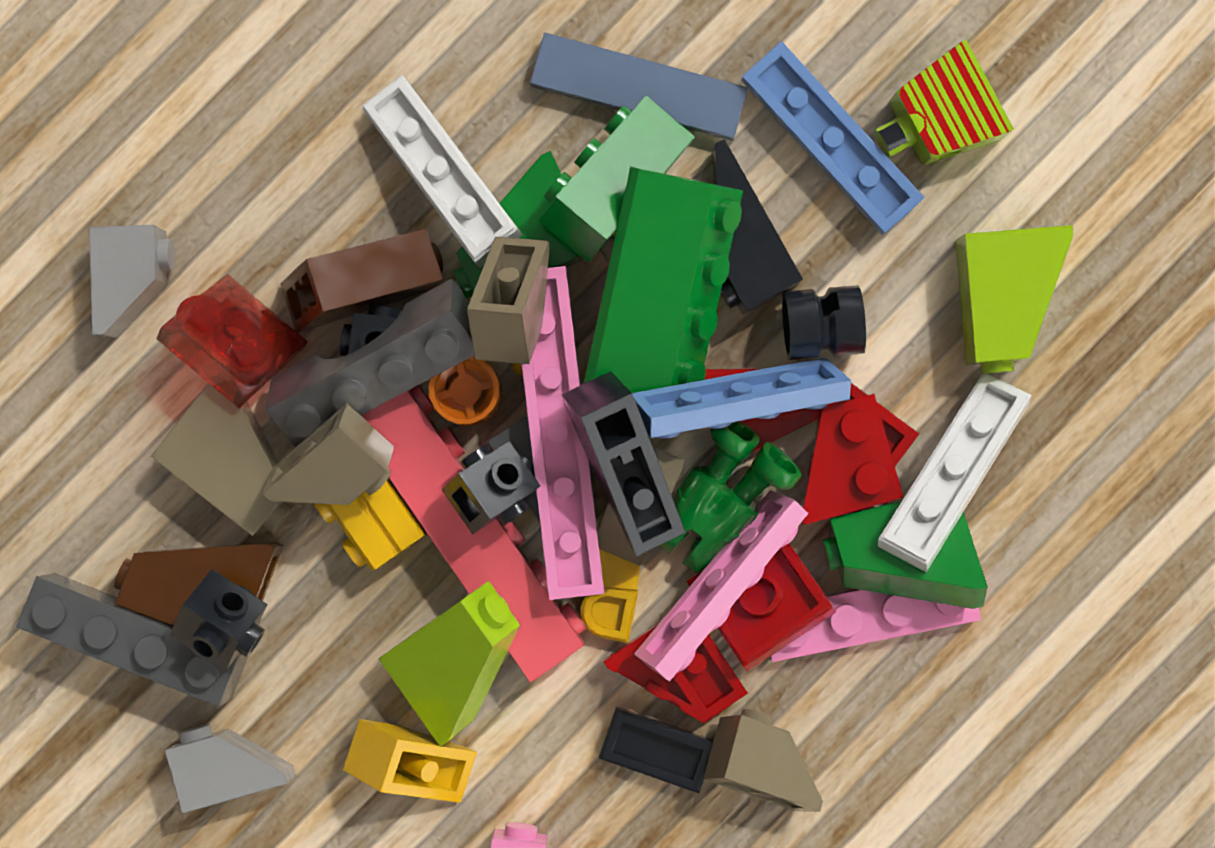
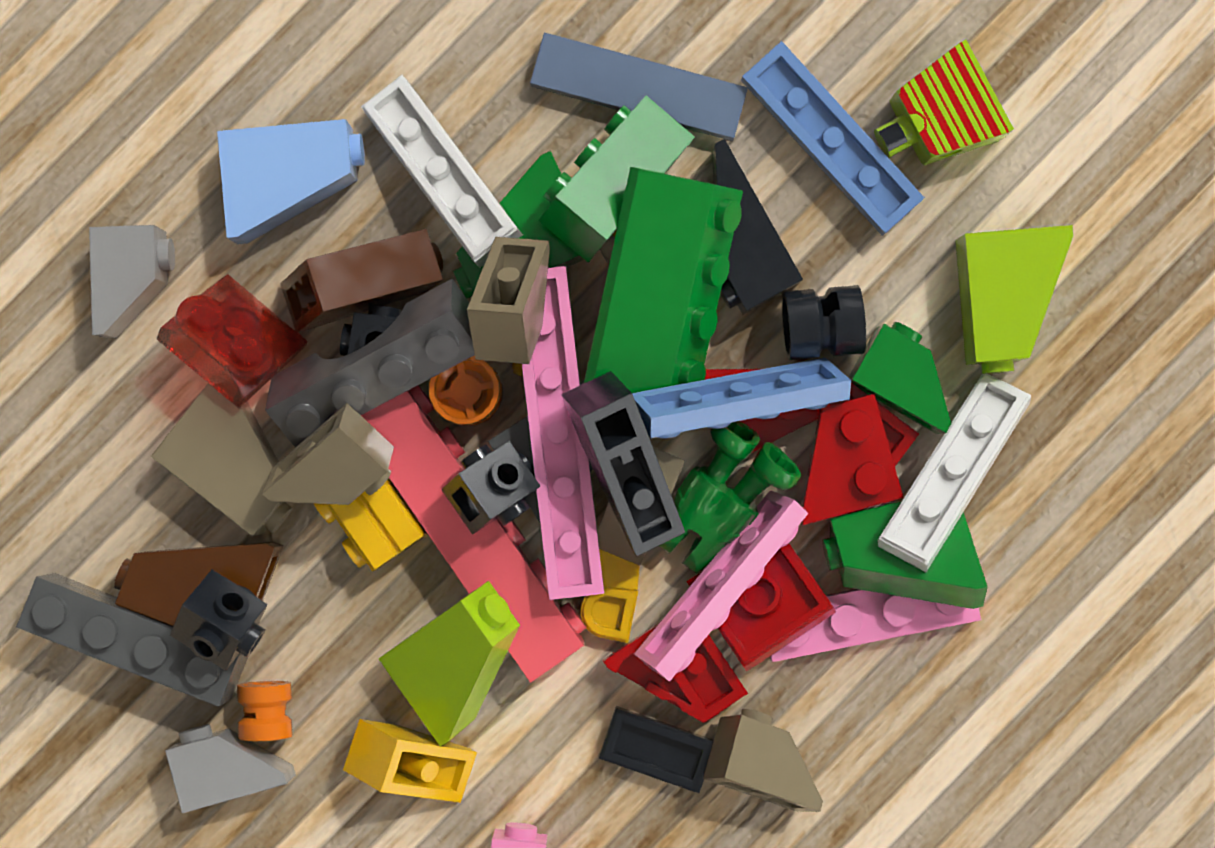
none -> light blue slope [217,119,365,244]
none -> orange wheel [237,681,293,741]
none -> green slope [848,322,951,434]

